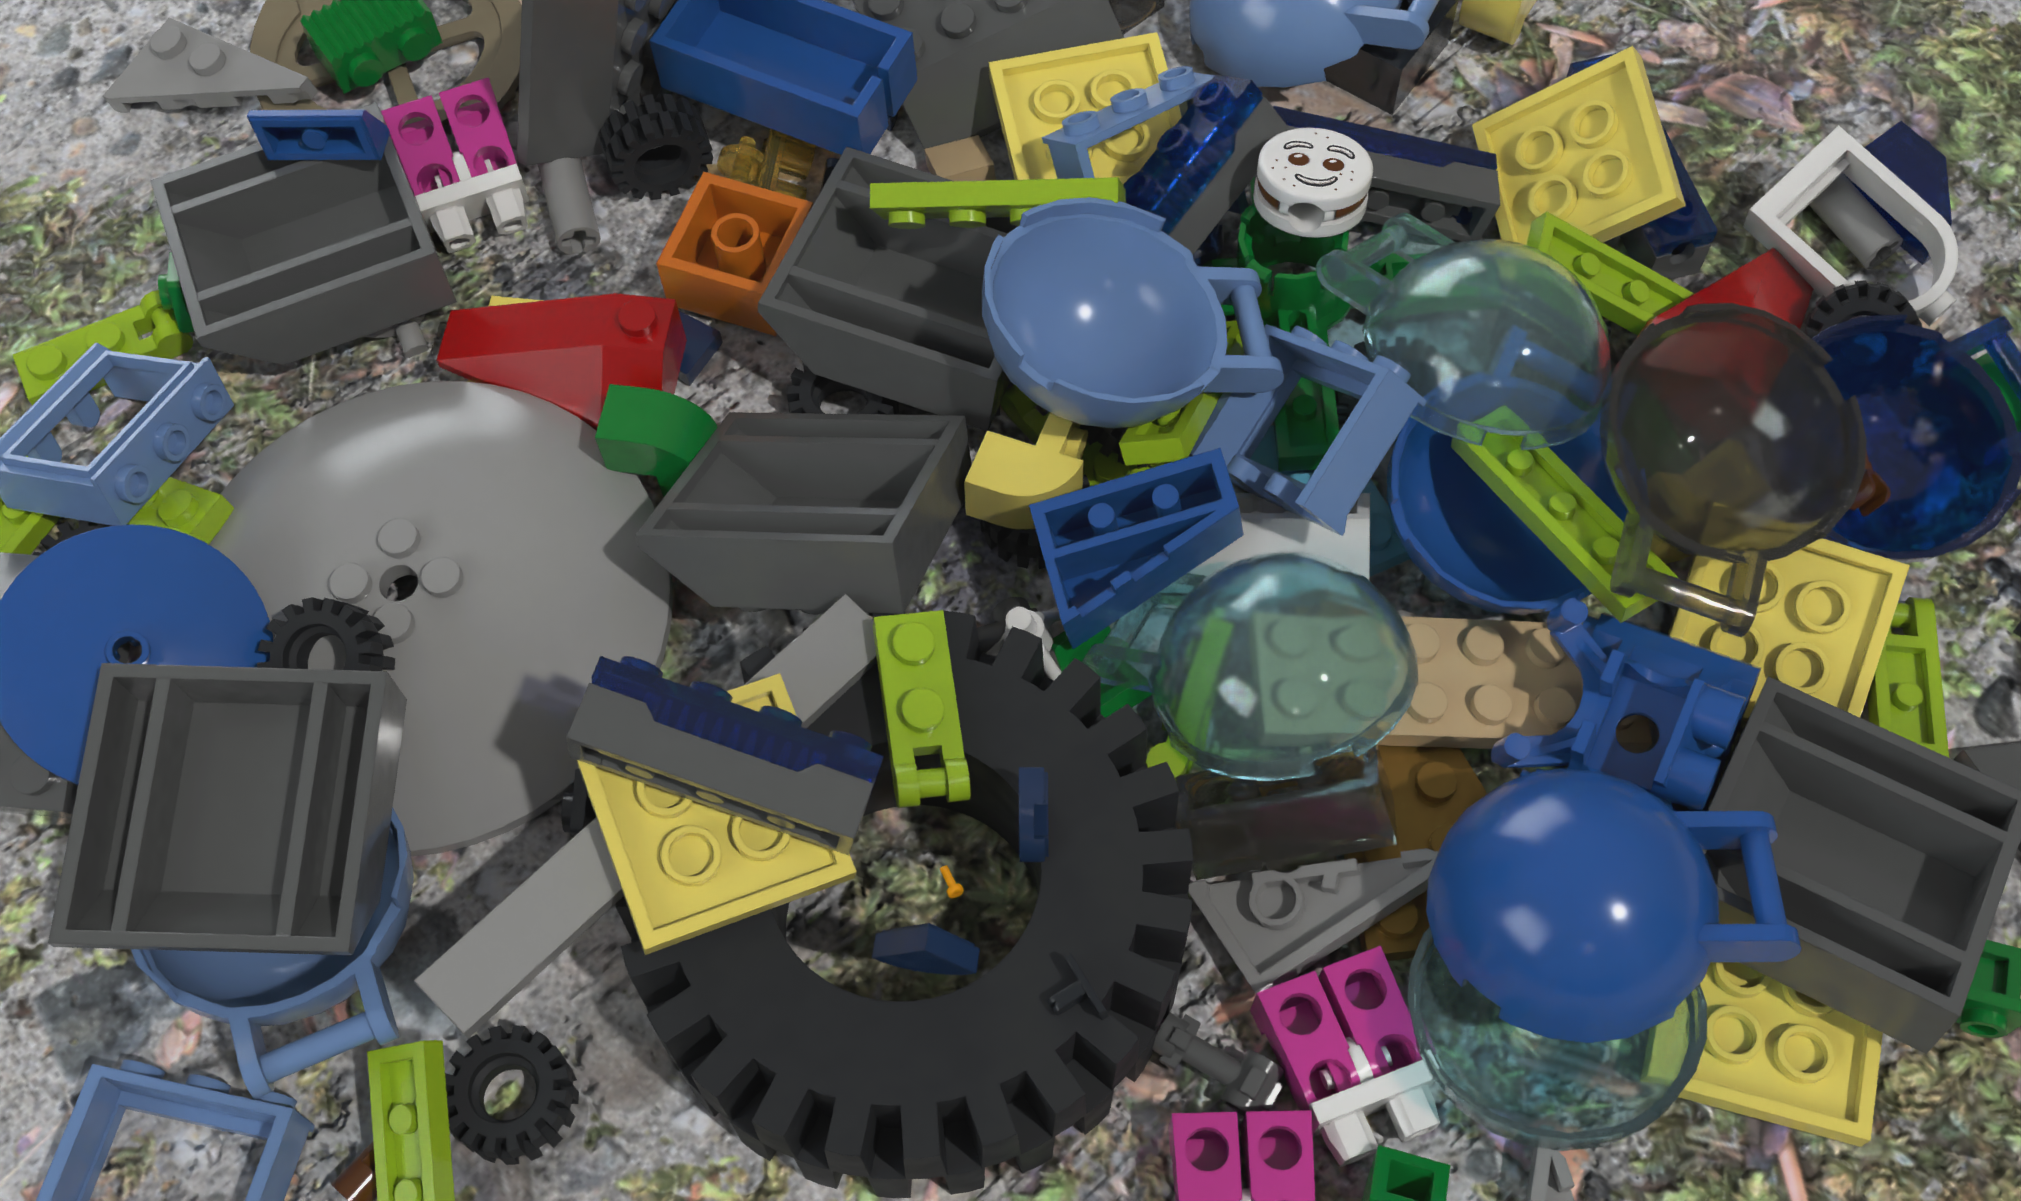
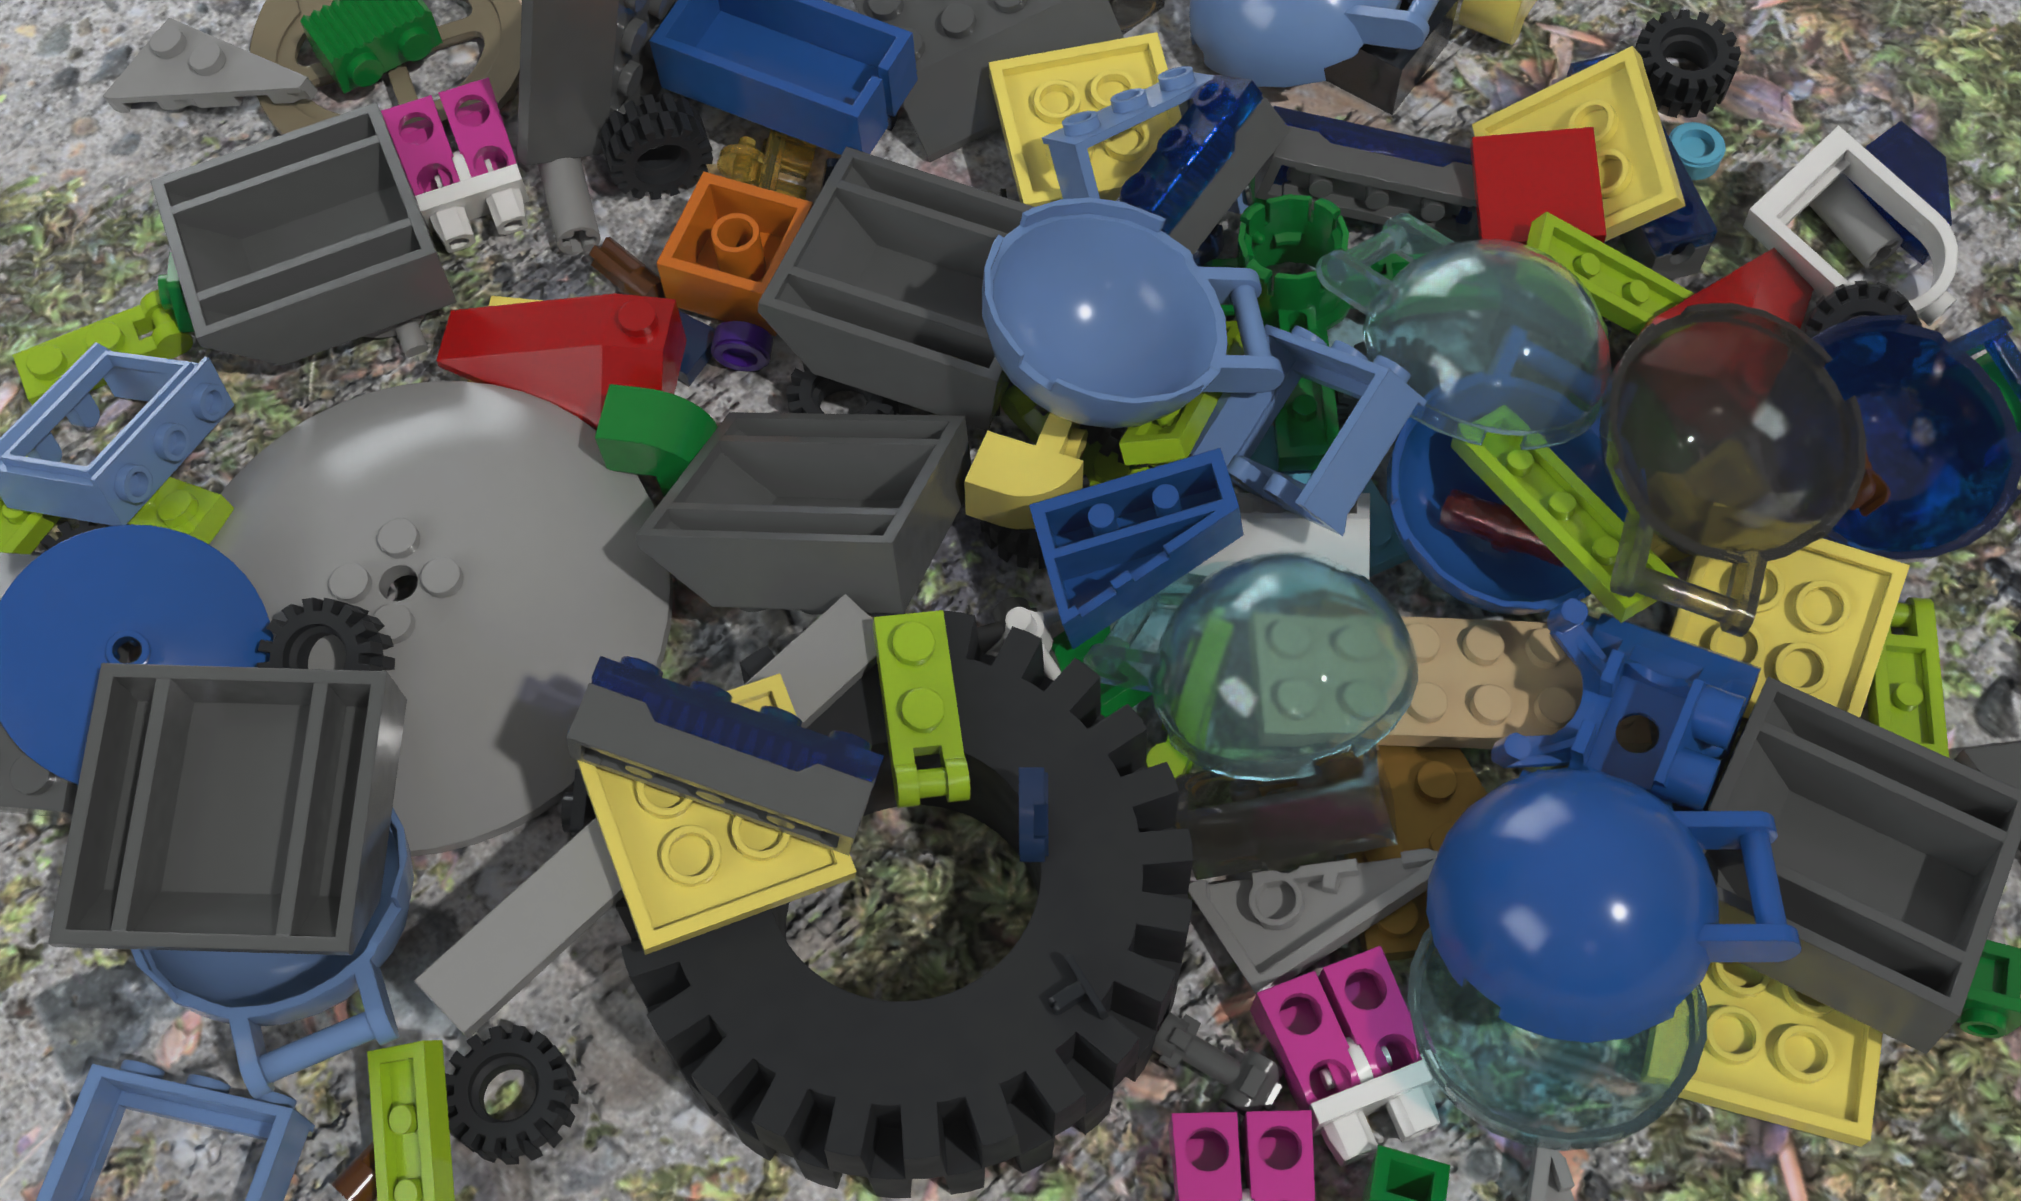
blue slope [247,109,390,160] -> none
lime plate [870,177,1126,229] -> none
dark blue tile [872,923,980,975] -> none
tan tile [924,135,996,181] -> none
light orange piece [940,865,964,898] -> none
white head [1253,128,1373,238] -> none
none -> reddish brown piece [589,237,665,298]
none -> dark purple tile [711,321,773,371]
none -> pin [1440,488,1565,568]
none -> red tile [1470,127,1607,254]
none -> black tyre [1635,9,1741,118]
none -> medium azure tile [1667,122,1726,180]

